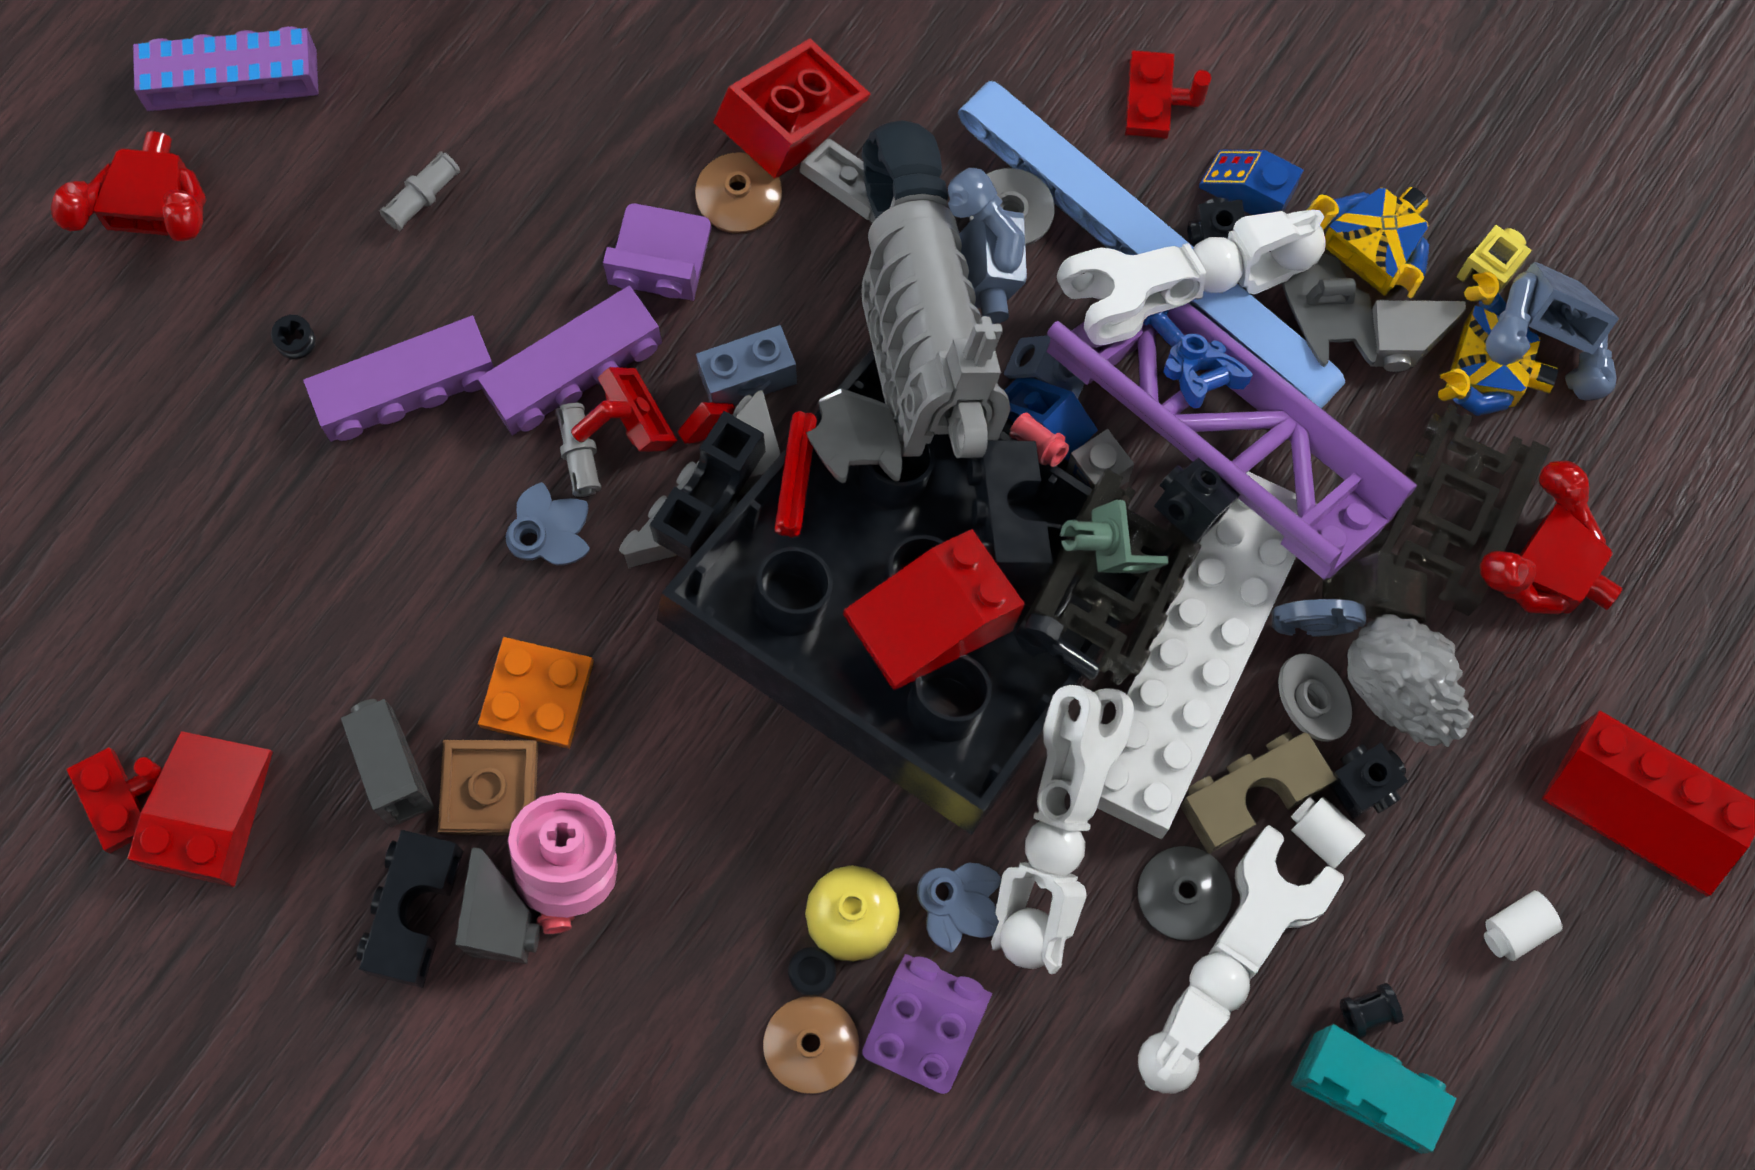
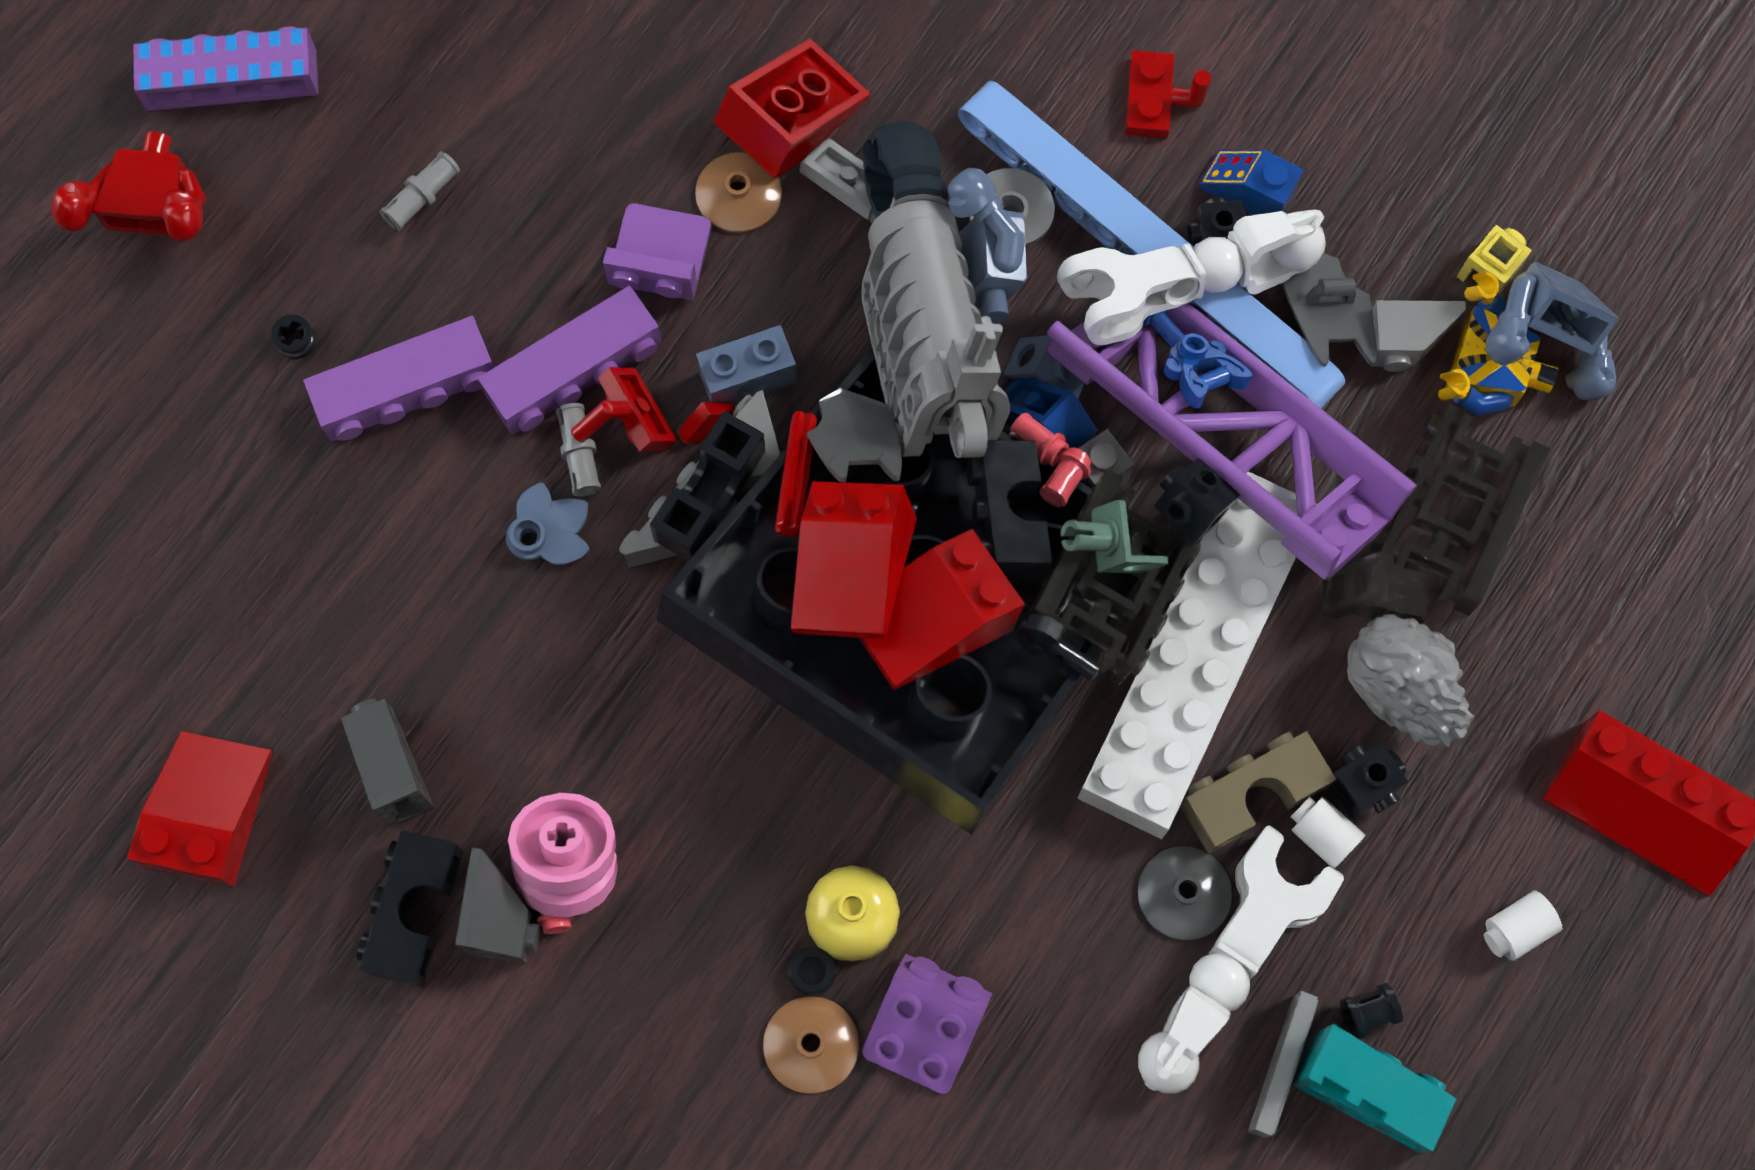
red plate [66,747,163,854] -> none
medium nougat tile [438,740,538,835] -> none
orange plate [478,637,594,749] -> none
sand blue plate [917,863,1002,953] -> none
white piece [991,685,1134,974] -> none
sand blue tile [1271,599,1366,637] -> none
light grey dish [1278,654,1352,742] -> none
torso [1307,187,1430,298] -> none
red torso [1480,460,1623,615] -> none
none -> red slope [791,481,917,639]
none -> coral pin [1040,448,1091,508]
none -> light grey tile [1248,991,1319,1138]

